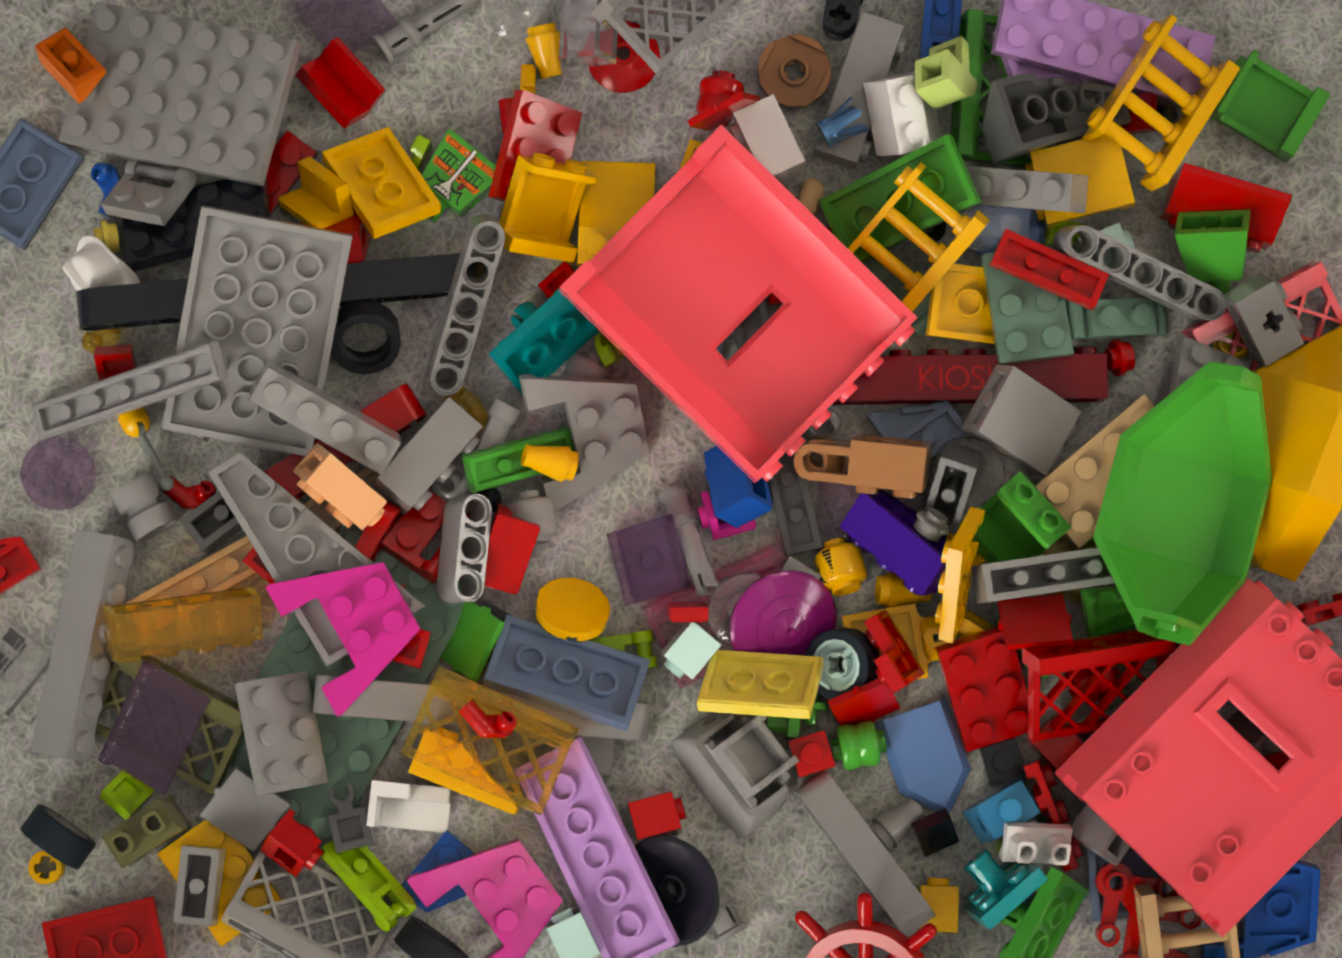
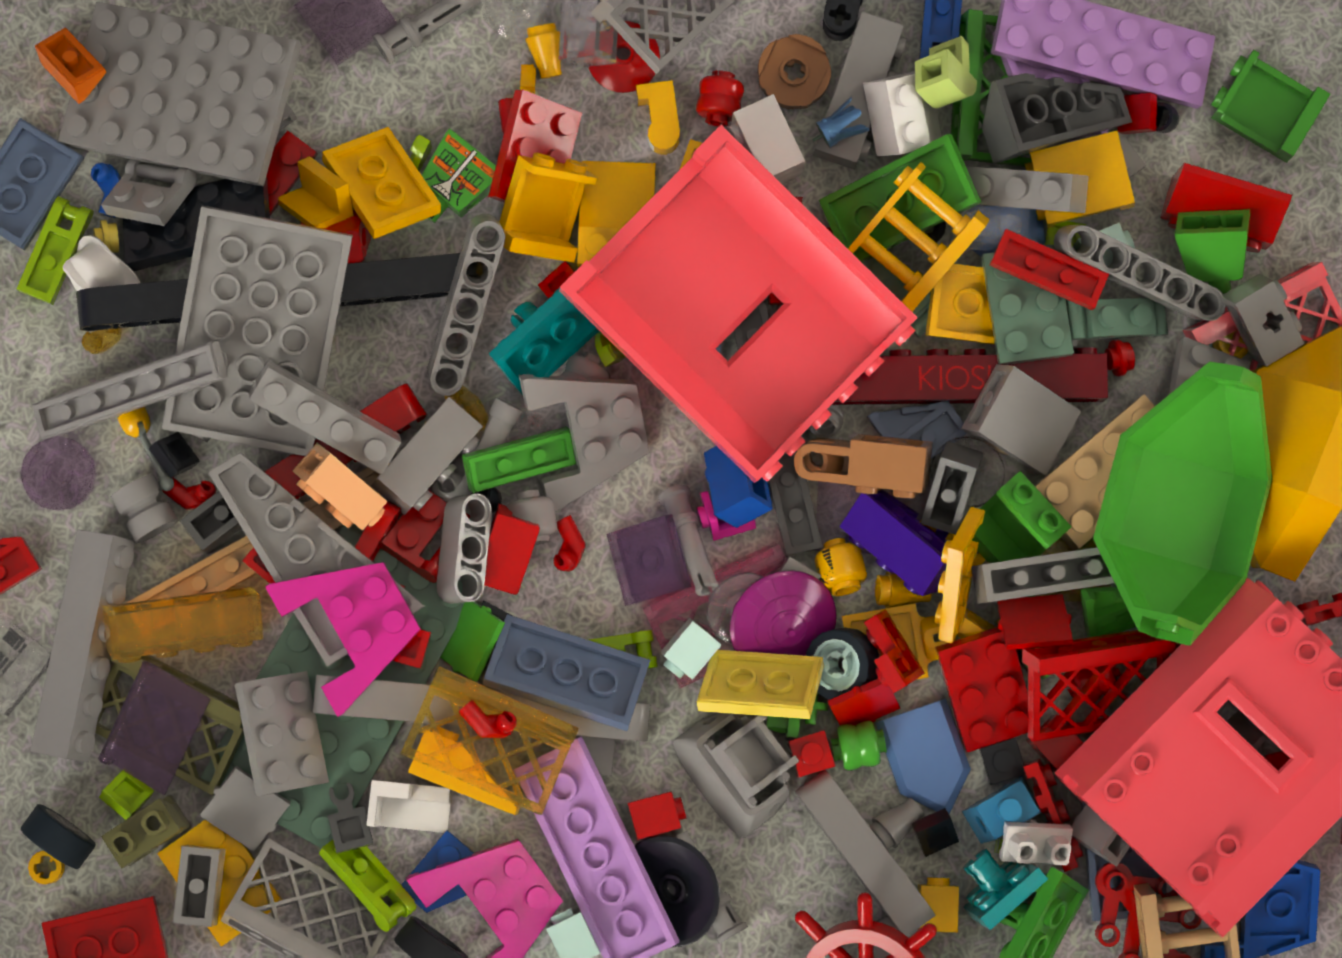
red plate [94,344,137,381] -> none
red brick [260,808,324,877] -> none
red panel [295,37,385,129] -> none
black tyre [331,300,401,375] -> none
yellow cone [521,444,579,483] -> none
yellow tile [535,578,611,641] -> none
red tile [667,602,709,622] -> none
red piece [687,92,761,131] -> none
tan arm [798,178,824,215] -> none
light grey plate [913,508,949,542] -> none
yellow fence [1082,14,1240,192] -> none
none -> lime plate [16,196,94,305]
none -> black tile [149,432,200,479]
none -> red arm [553,515,586,572]
none -> yellow leg [636,80,680,155]

